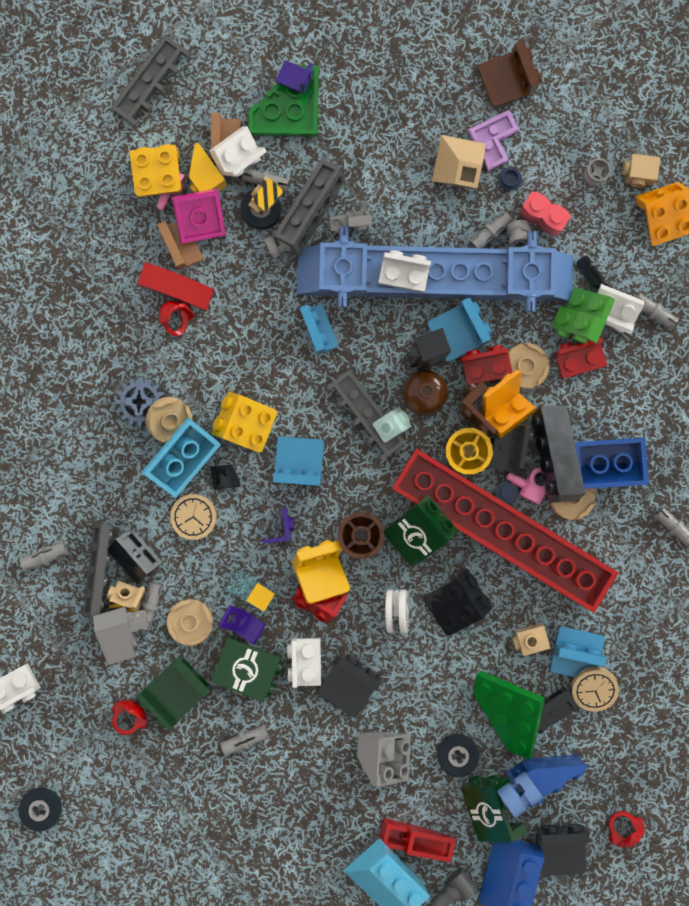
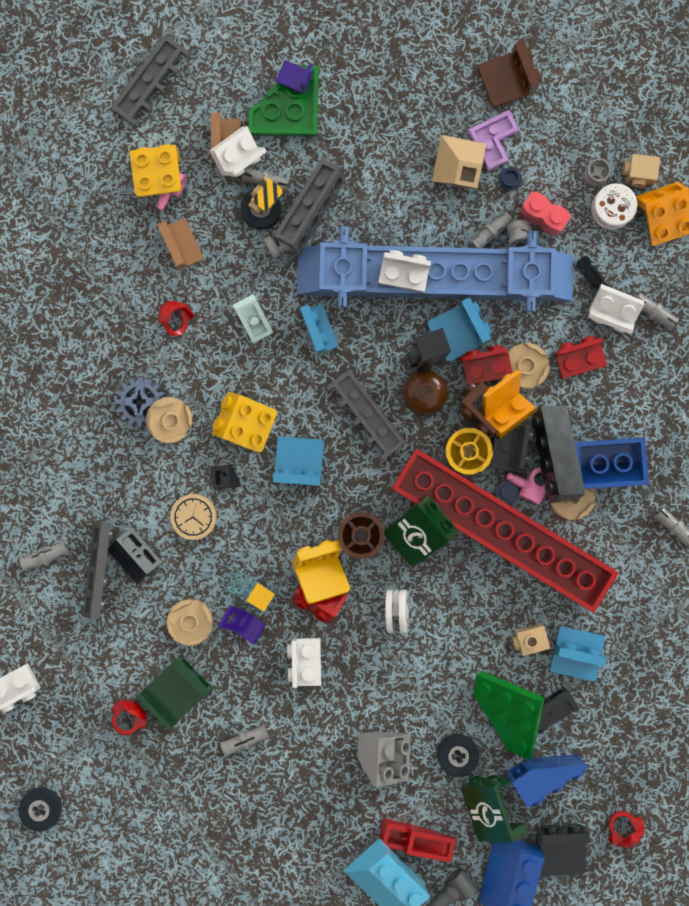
light grey hinge [93,607,149,665] -> none
tan brick [107,581,145,612] -> none
red slope [137,262,214,311] -> none
light grey pin [140,581,164,631] -> none
medium azure slope [142,418,221,498] -> none
dark pink tile [171,189,226,244] -> none
yellow slope [189,143,227,193] -> none
dark green panel [211,635,284,702] -> none
dark purple bracket [262,508,295,544] -> none
black bracket [318,654,382,717] -> none
light grey hinge [329,210,373,231] -> none
light aqua bracket [373,407,412,443] -> none
black bracket [424,569,492,636] -> none
medium blue wheel [497,771,544,818] -> none
bright green plate [551,287,615,344] -> none
tan tile [571,666,619,712] -> none
none -> light aqua slope [233,294,273,343]
none -> white head [591,183,637,230]

